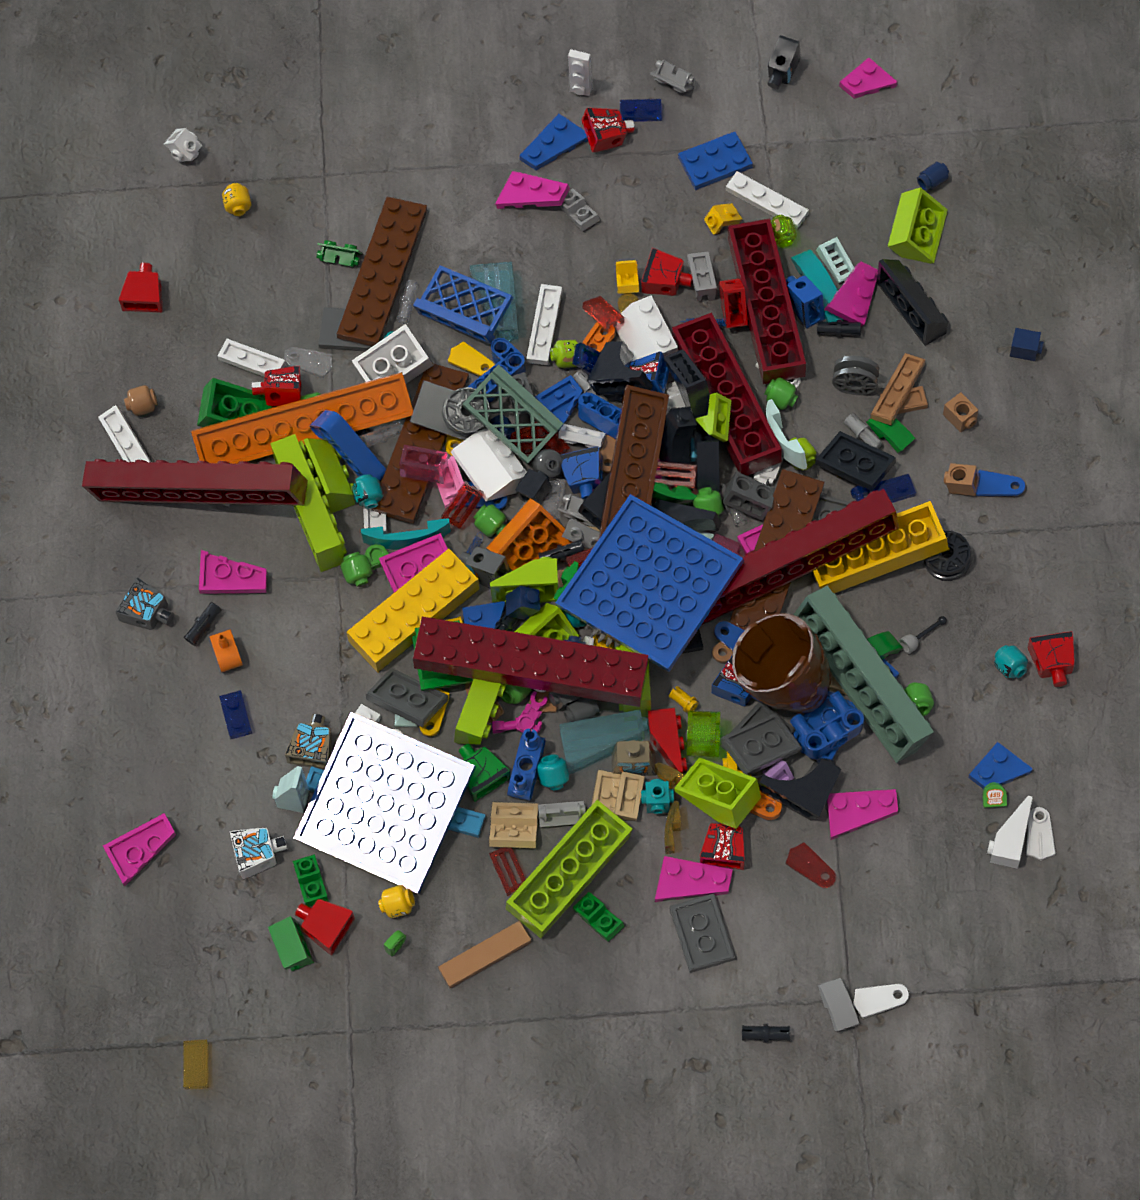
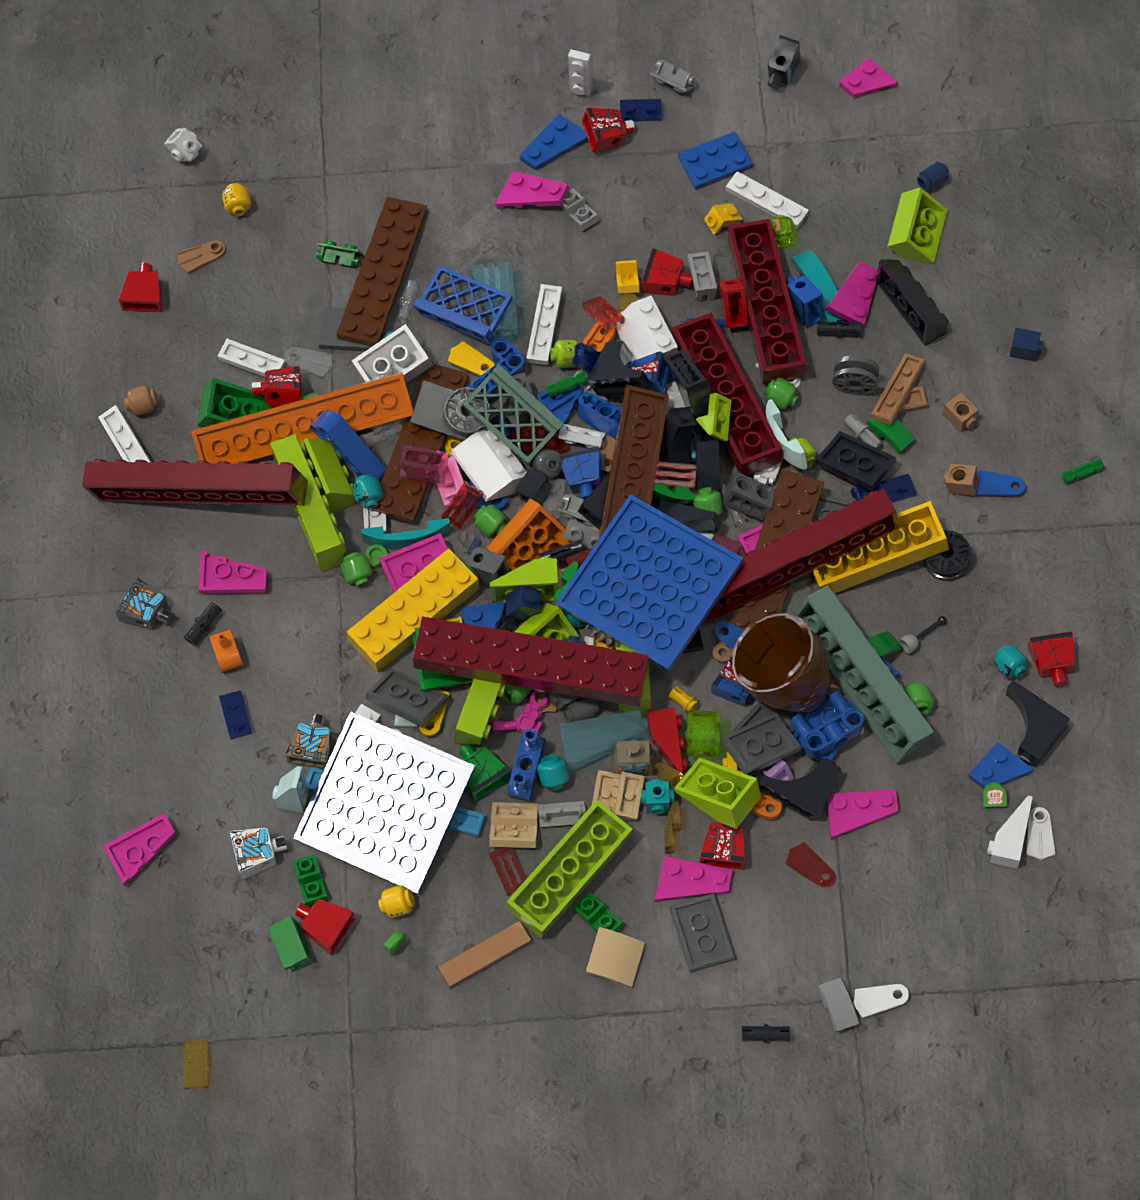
light aqua slope [816,237,854,284] -> none
none -> medium nougat piece [178,240,225,274]
none -> green axle [545,372,588,397]
none -> tan slope [586,927,645,988]
none -> black arch [1006,680,1070,767]
none -> green axle [1061,458,1104,484]

